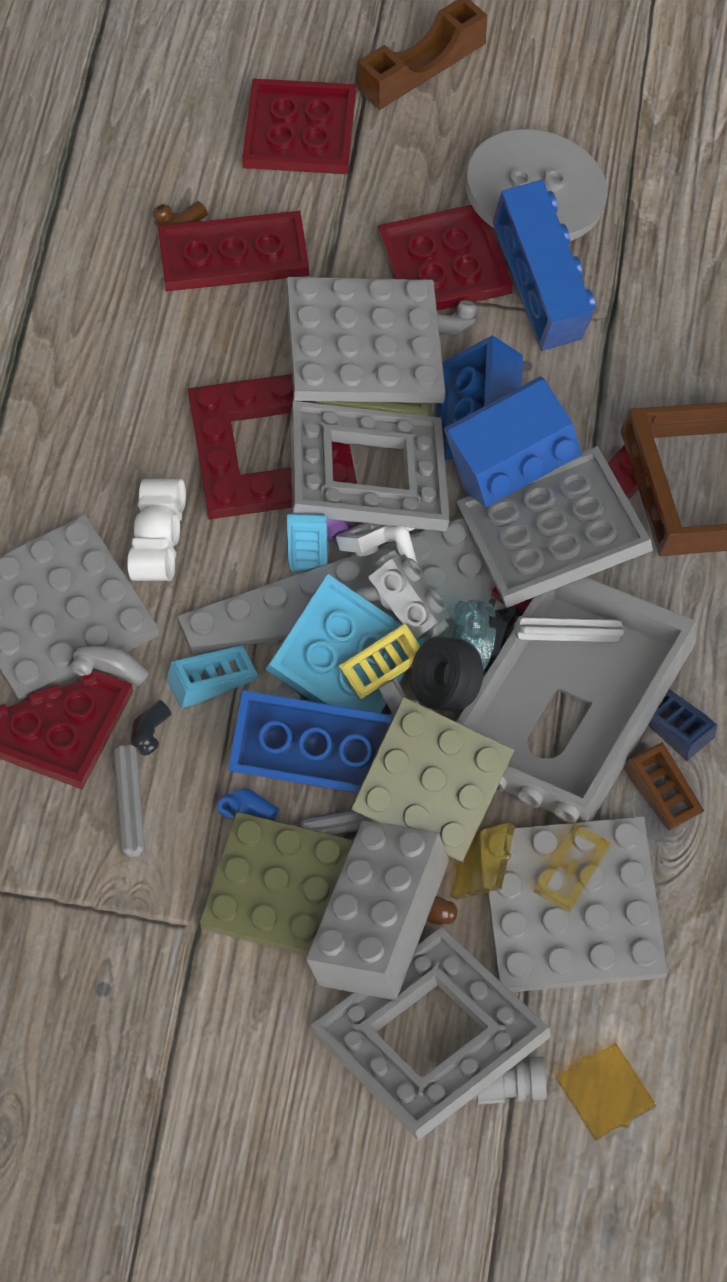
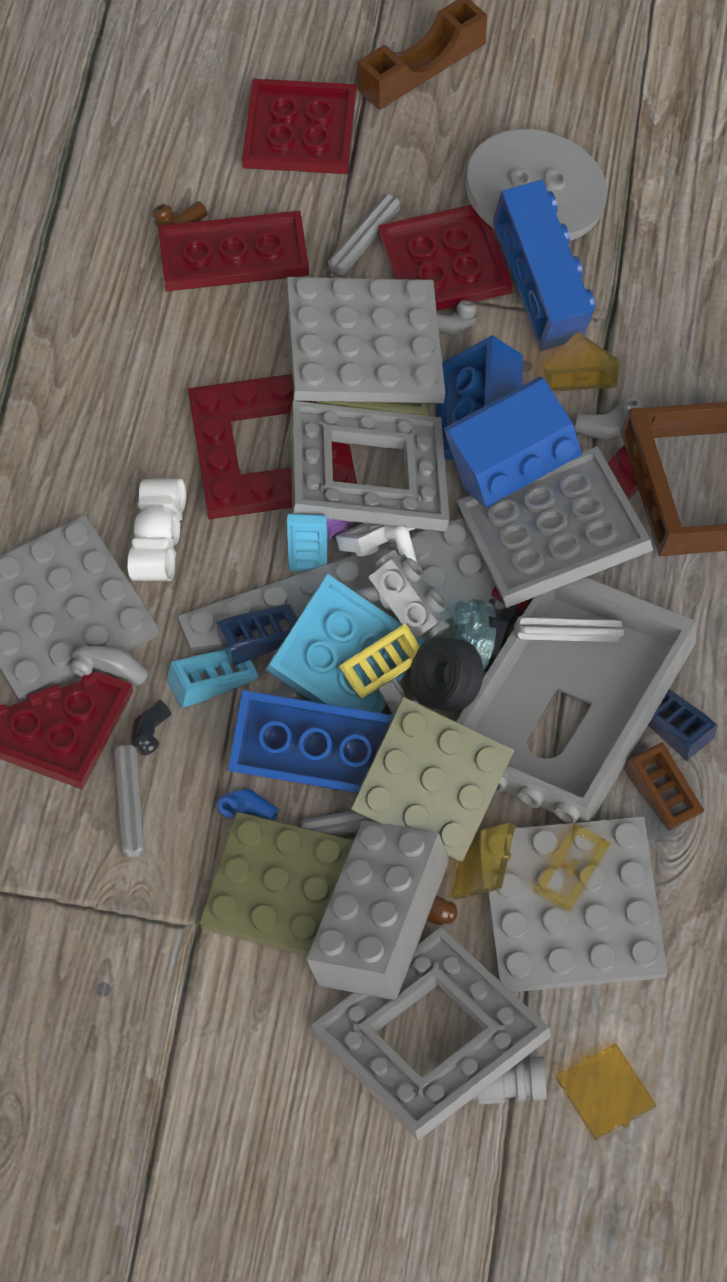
none -> dark blue slope [216,604,297,666]
none -> light grey axle [328,194,400,276]
none -> clear yellow slope [543,332,620,391]
none -> light grey arm [575,396,643,440]

